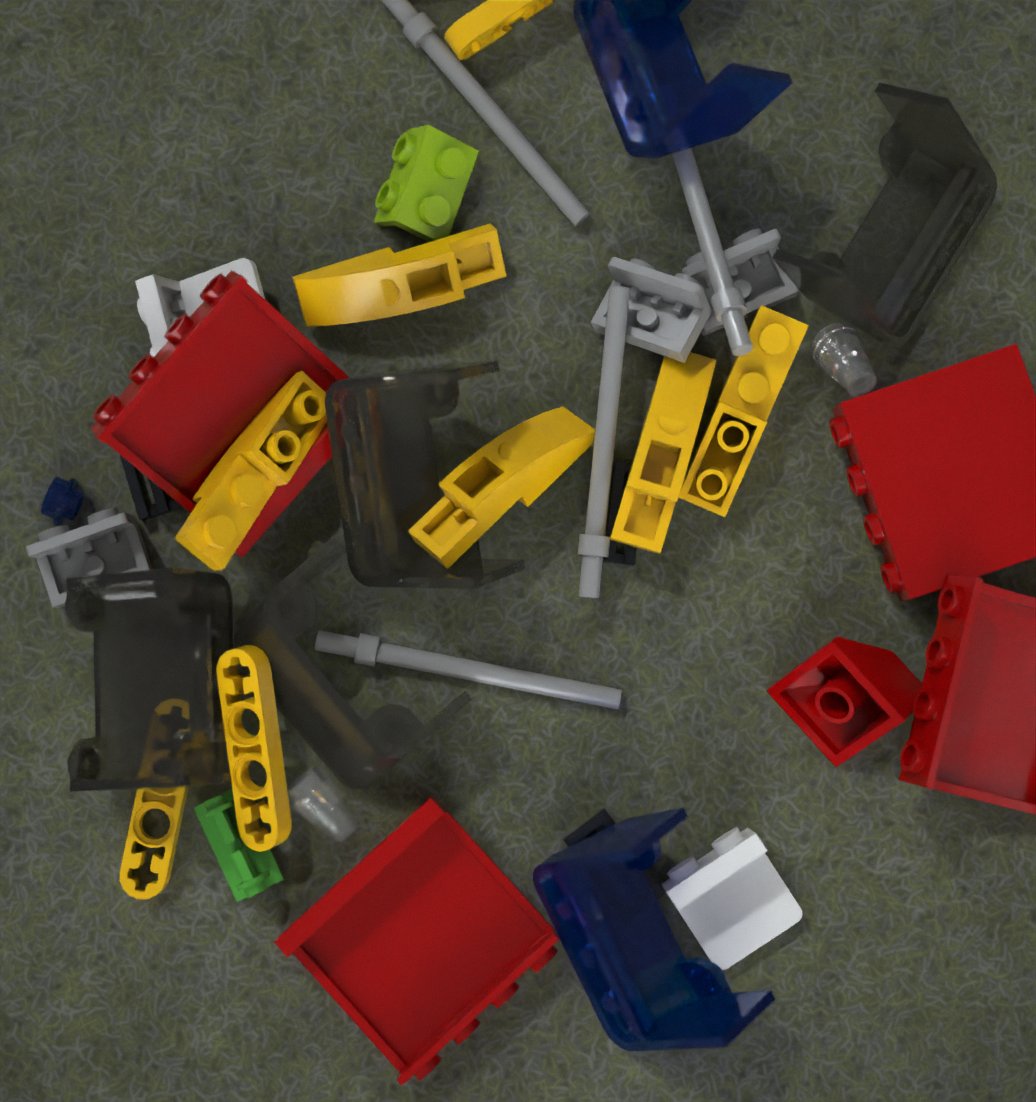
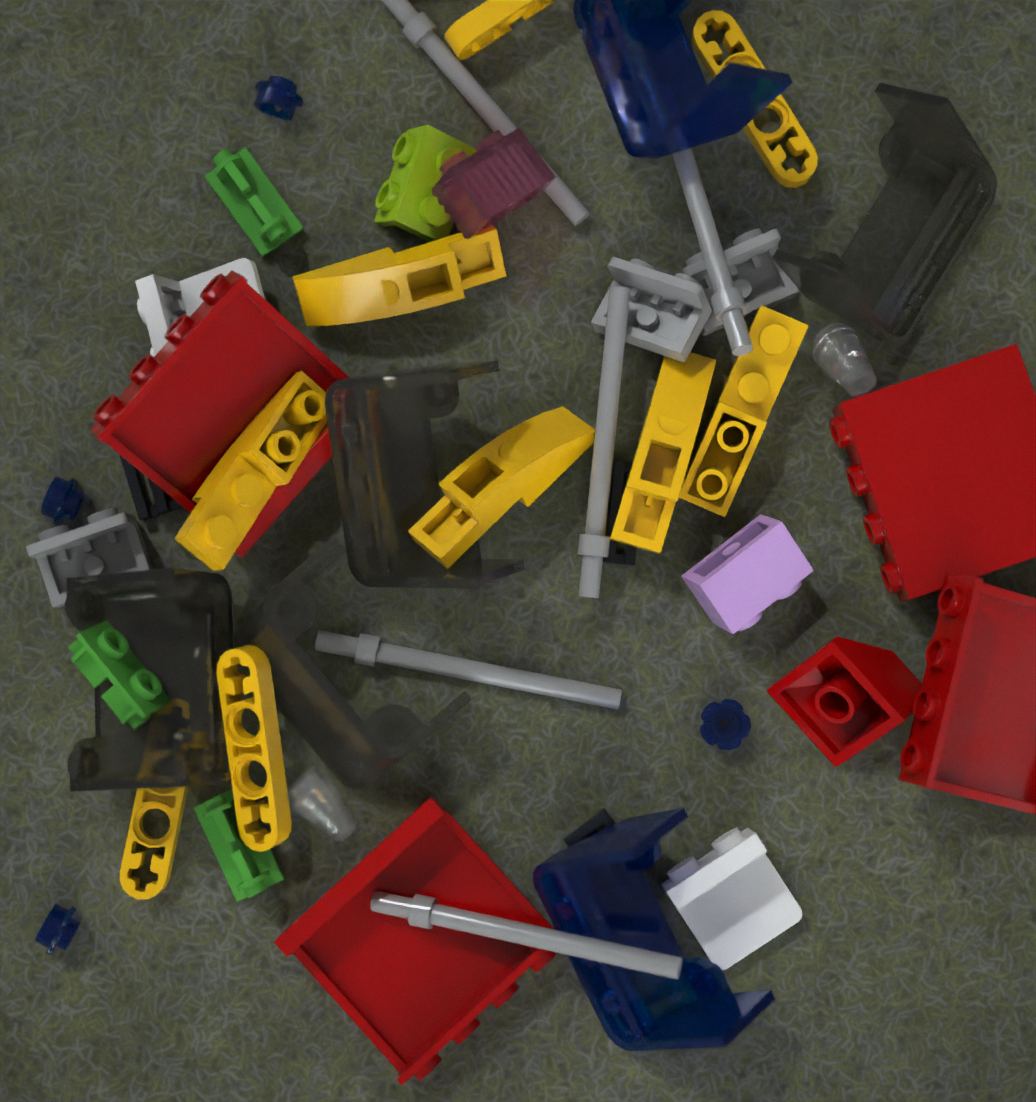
none -> clear blue plate [35,904,81,955]
none -> bright green hinge [68,620,172,730]
none -> bright green hinge [204,147,304,258]
none -> clear blue plate [254,75,303,121]
none -> light grey bar [371,890,683,980]
none -> clear pink brick [432,127,556,239]
none -> lavender brick [681,514,814,634]
none -> yellow beam [692,10,818,188]
none -> clear blue plate [700,699,751,750]

